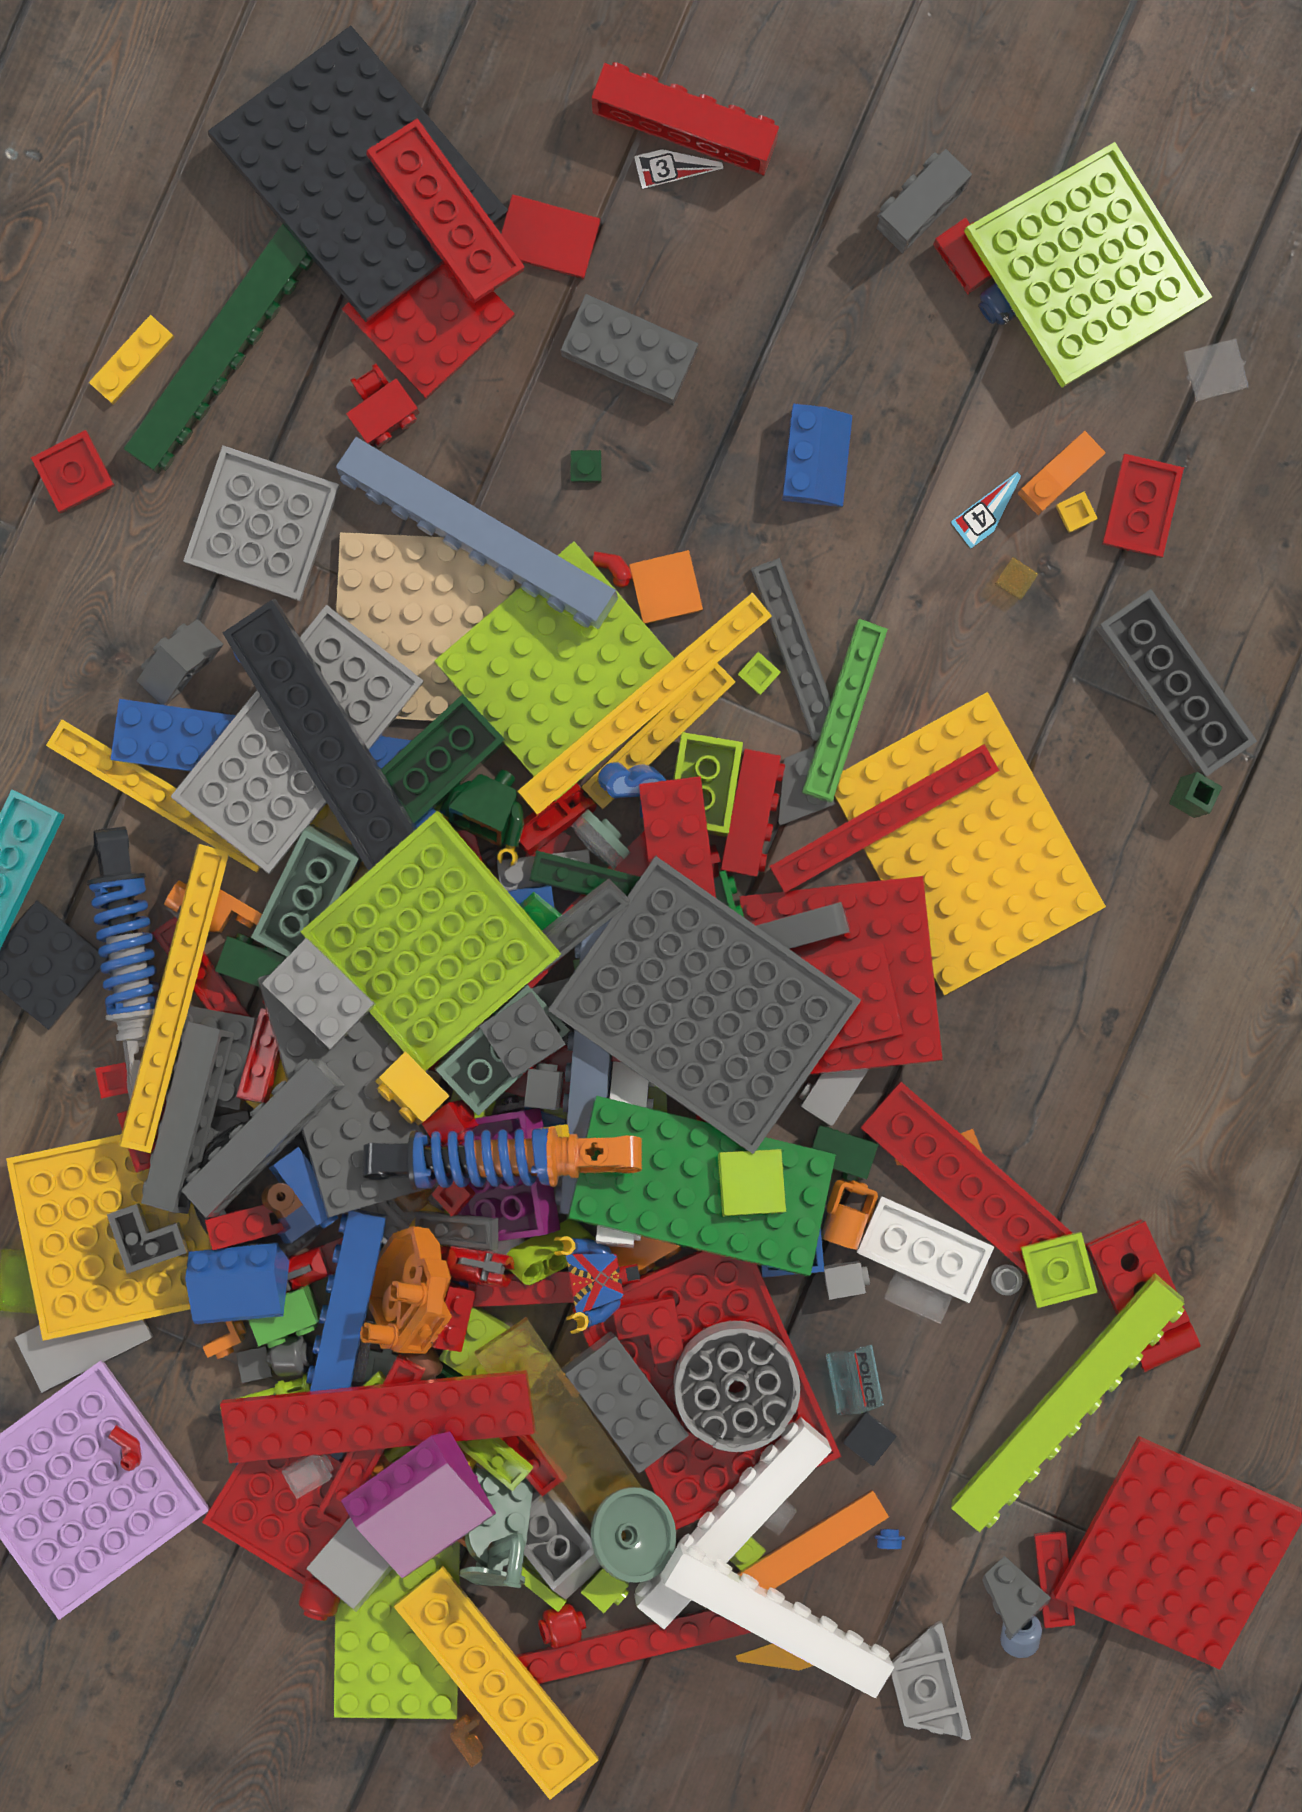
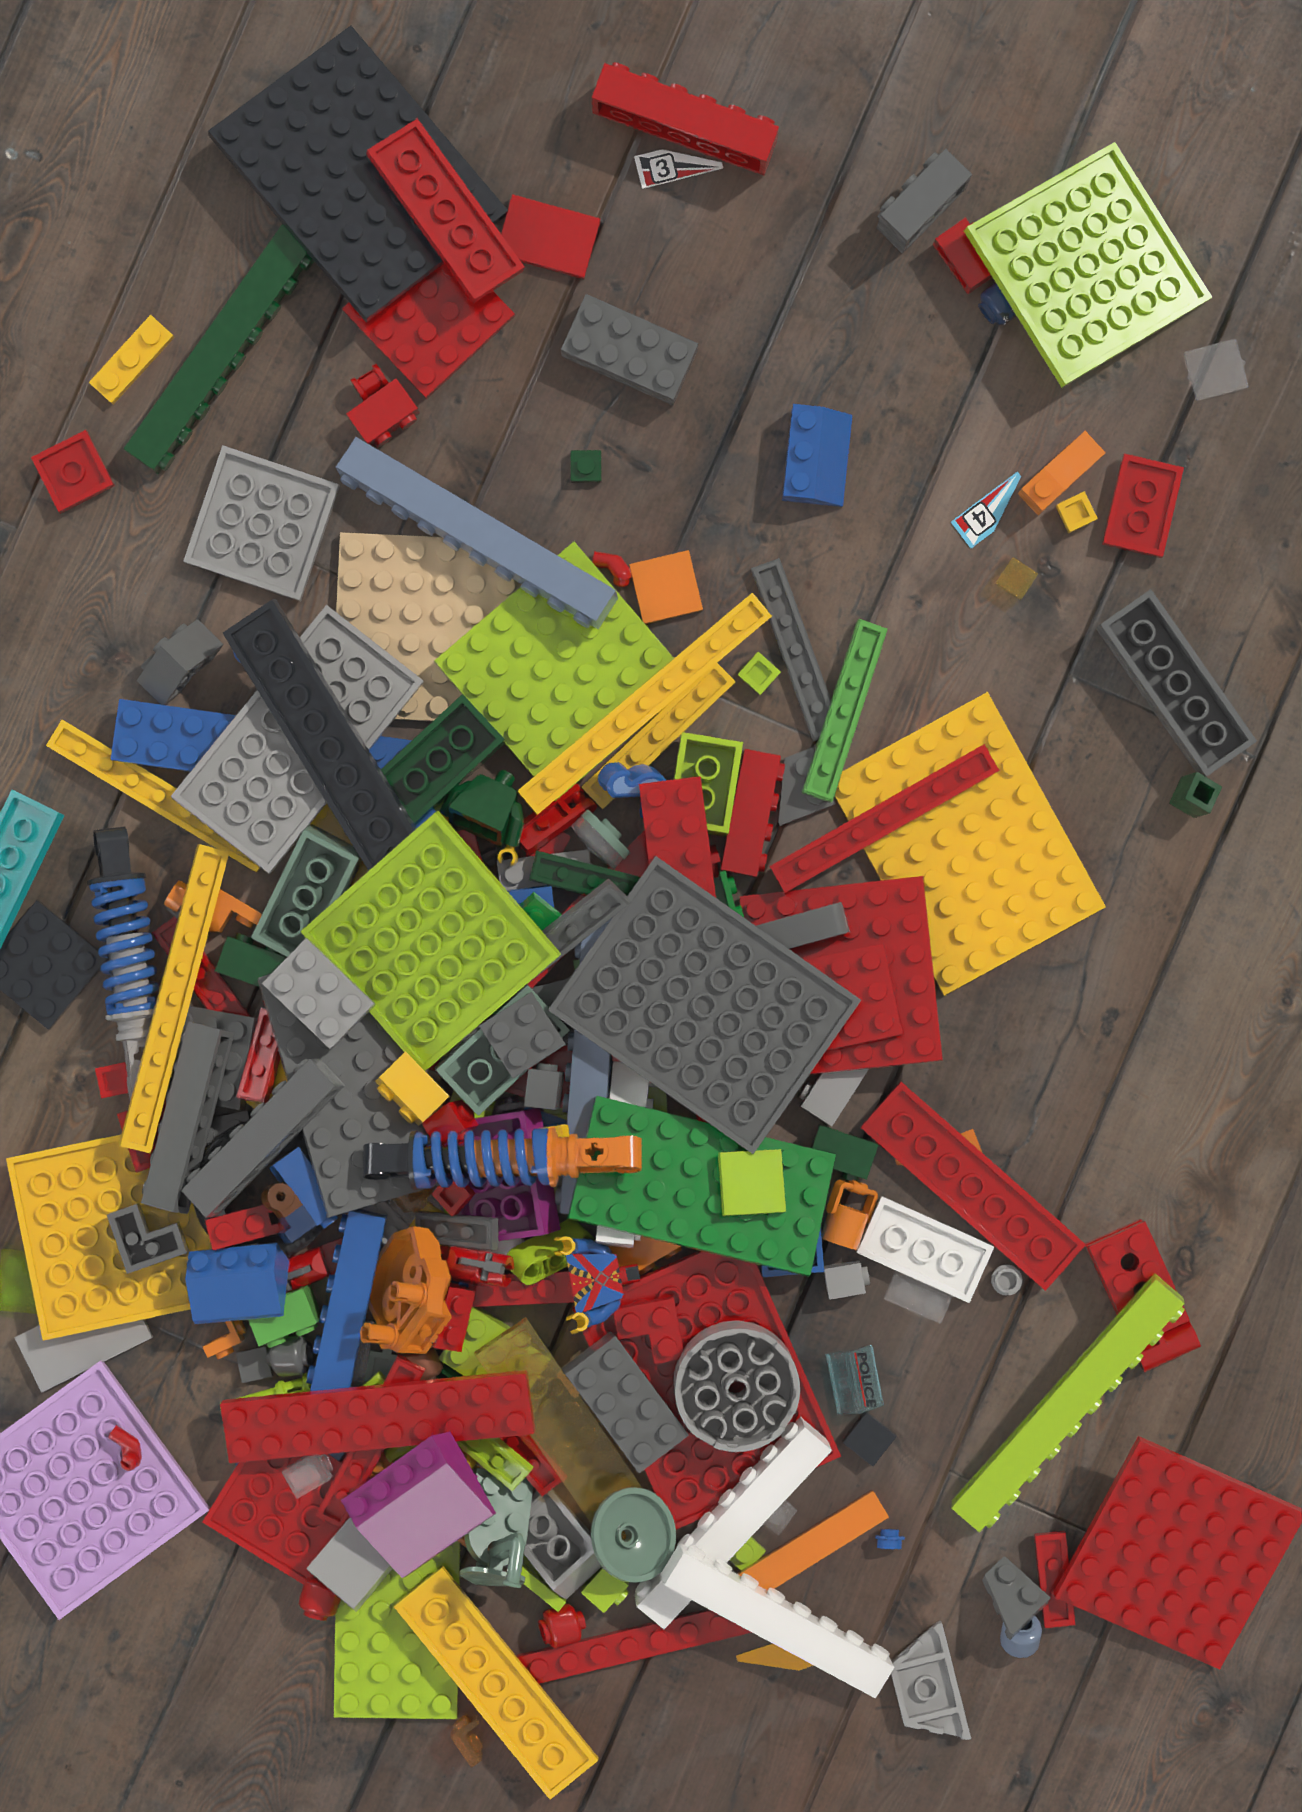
lime plate [1021,1232,1097,1308] -> none

